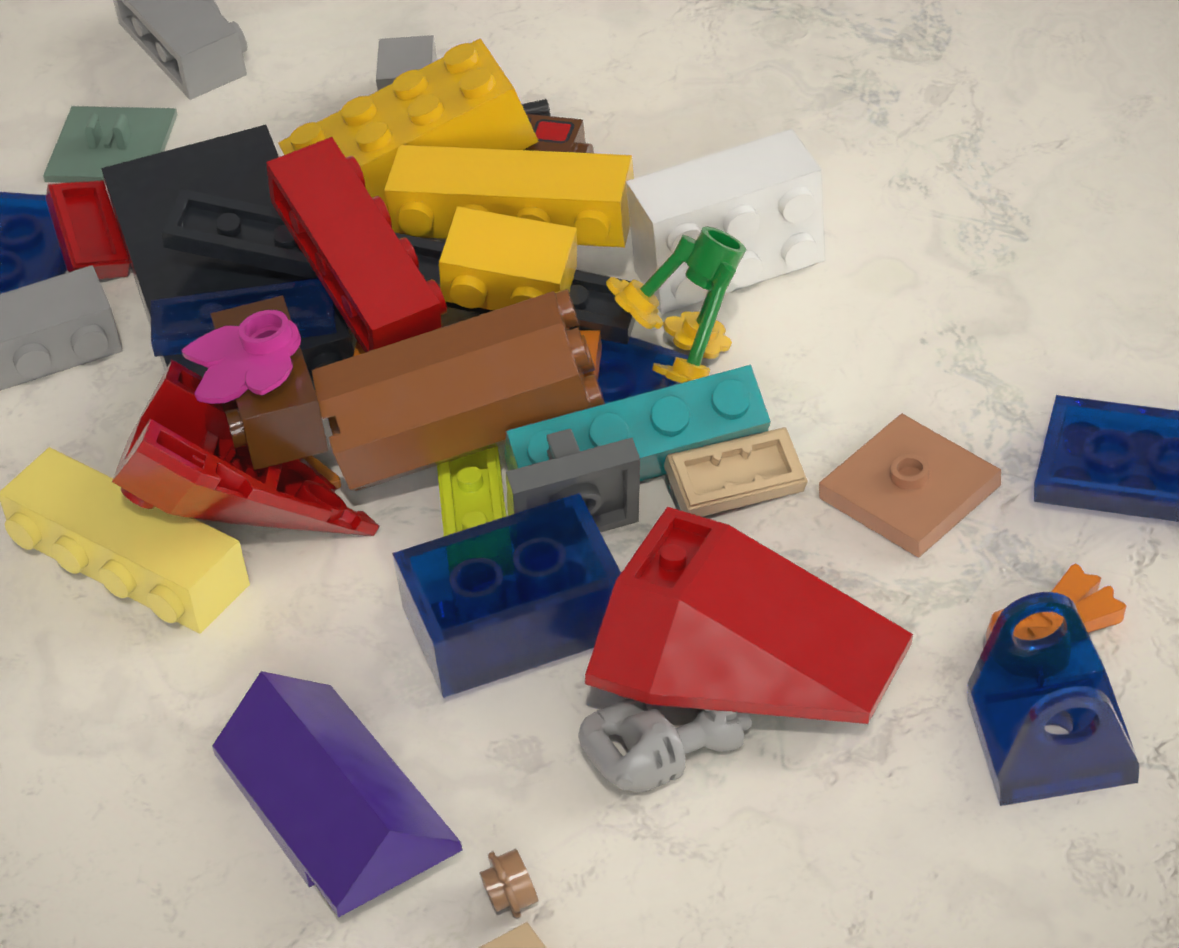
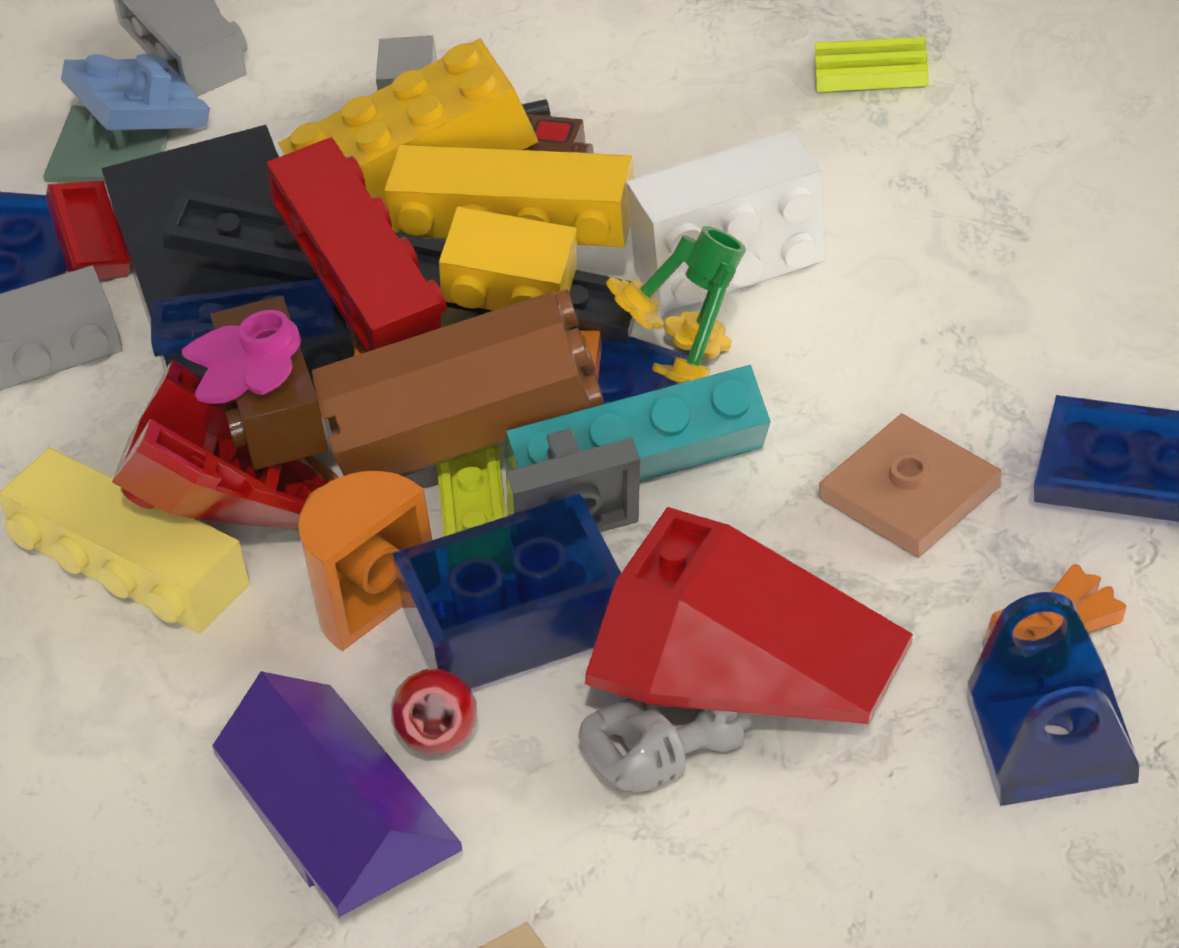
medium nougat plate [479,848,539,918] -> none
tan plate [664,427,808,517] -> none
none -> medium blue hinge [61,54,210,130]
none -> orange brick [298,471,440,652]
none -> red piece [391,669,477,755]
none -> neon yellow tile [815,36,929,92]

